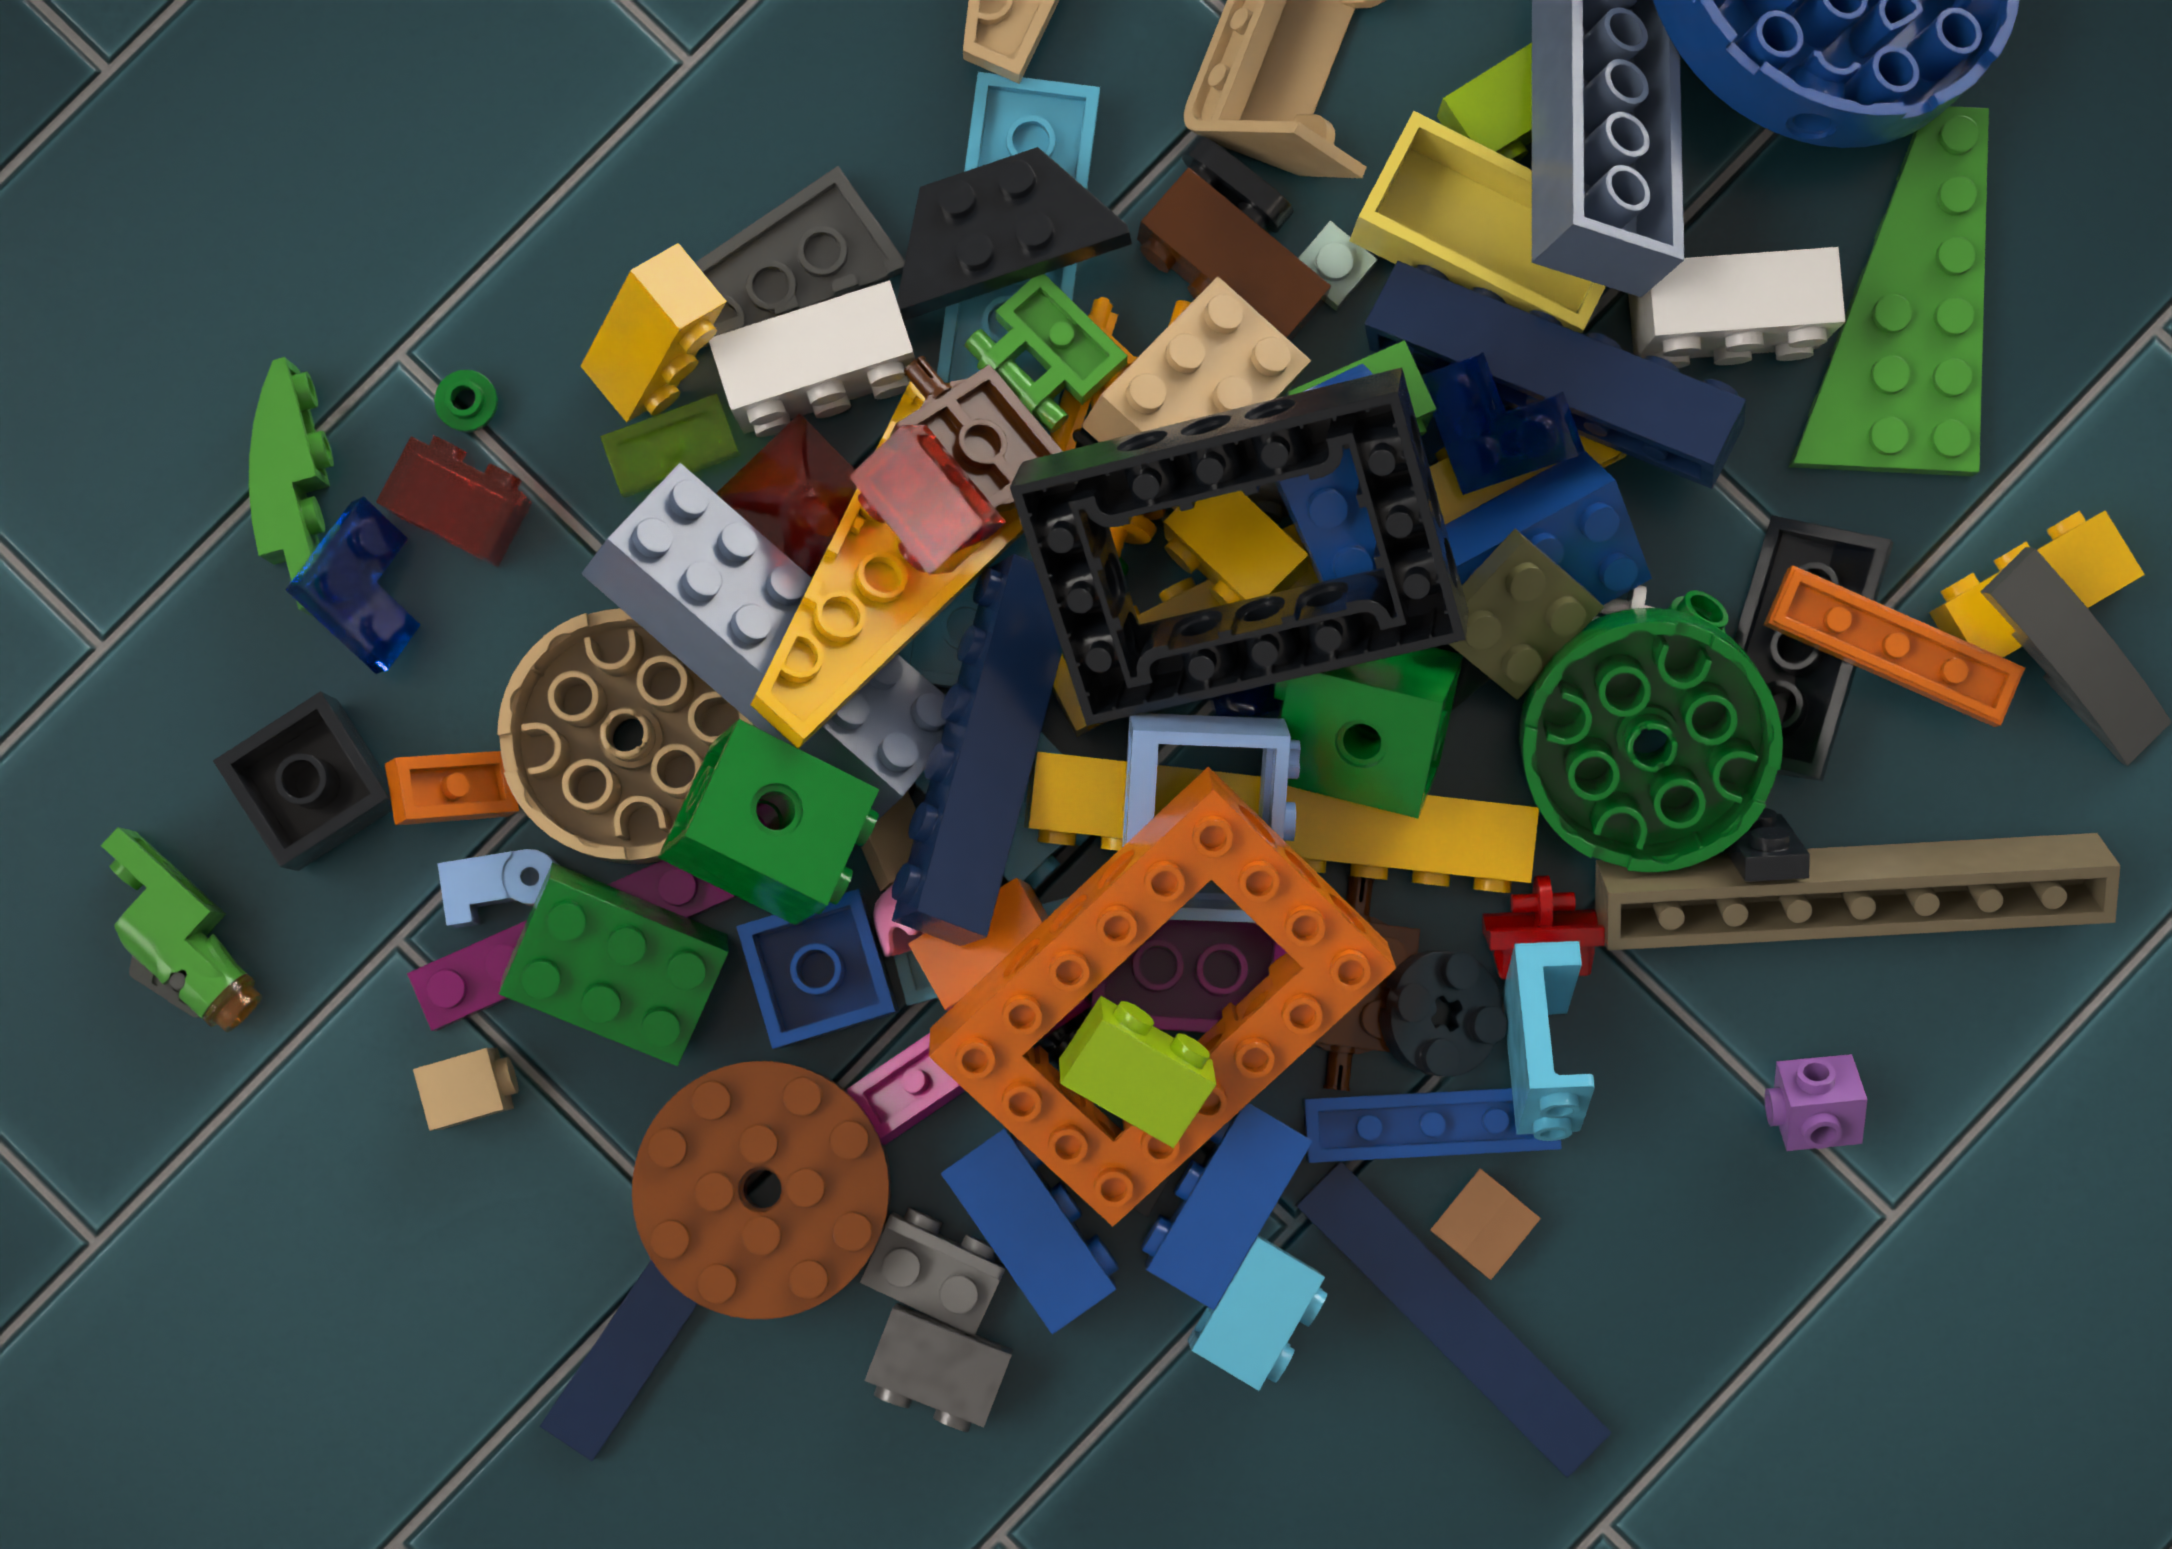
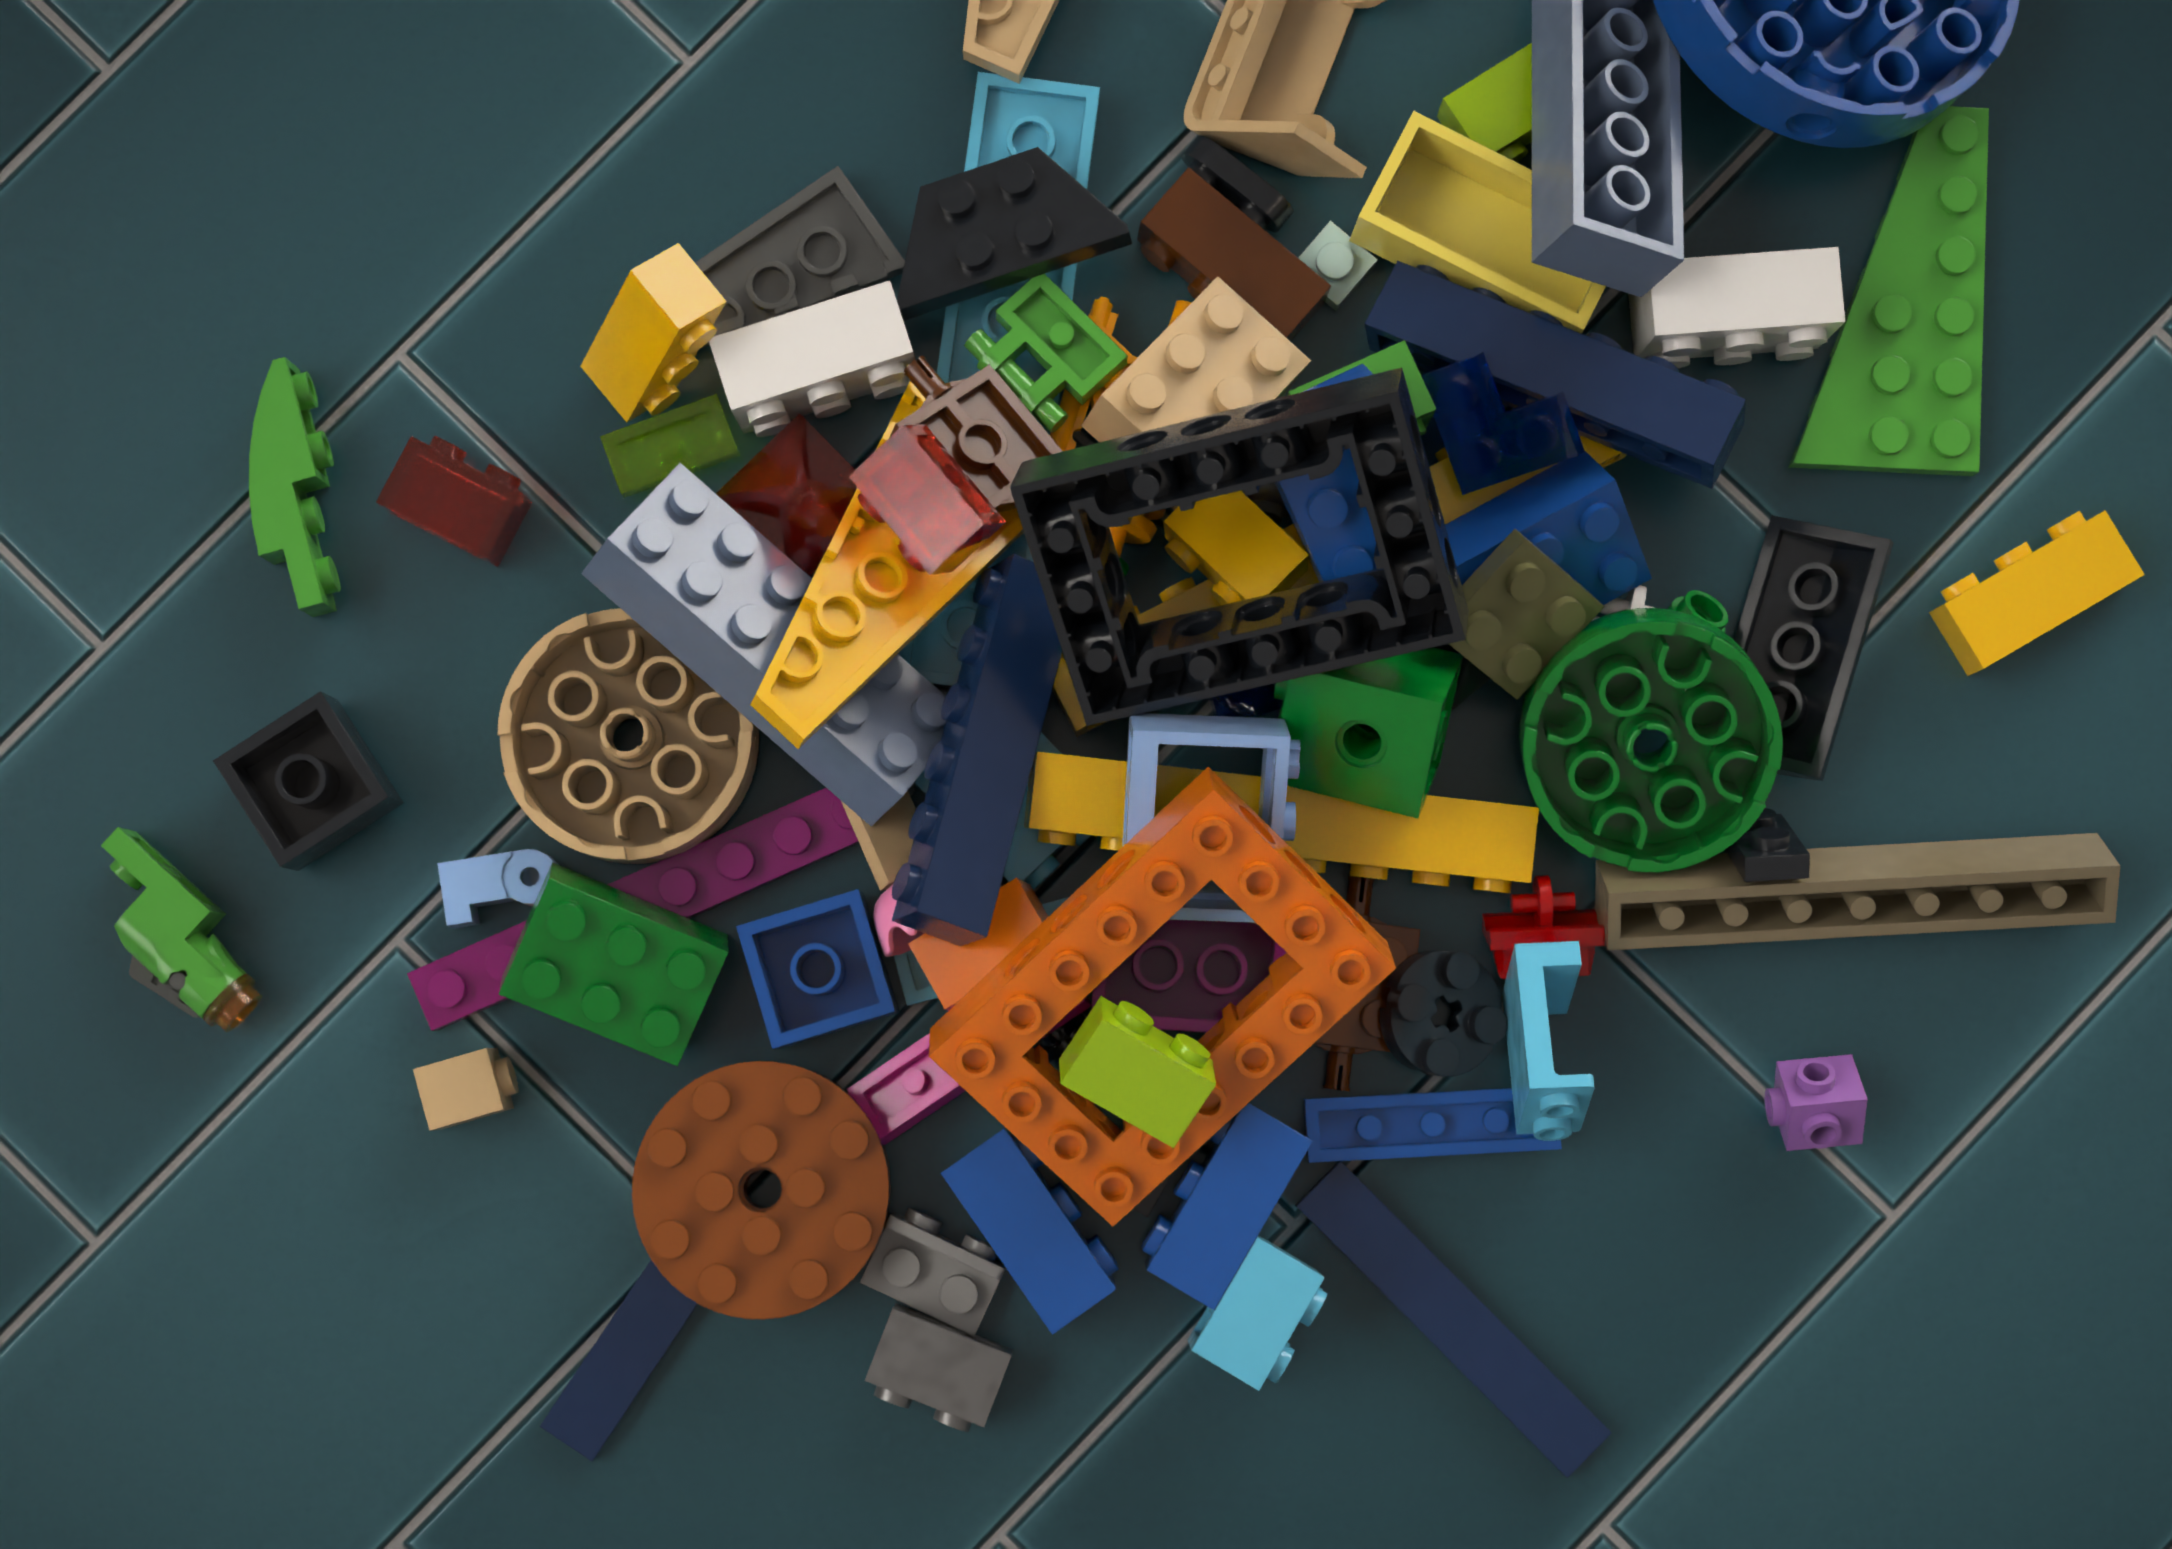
clear blue plate [285,496,421,674] -> none
orange plate [385,751,519,825] -> none
green plate [434,370,498,432] -> none
green brick [657,719,879,925] -> none
medium nougat piece [1430,1168,1541,1280] -> none
orange tile [1764,565,2025,727] -> none
dark grey slope [1980,547,2172,766] -> none

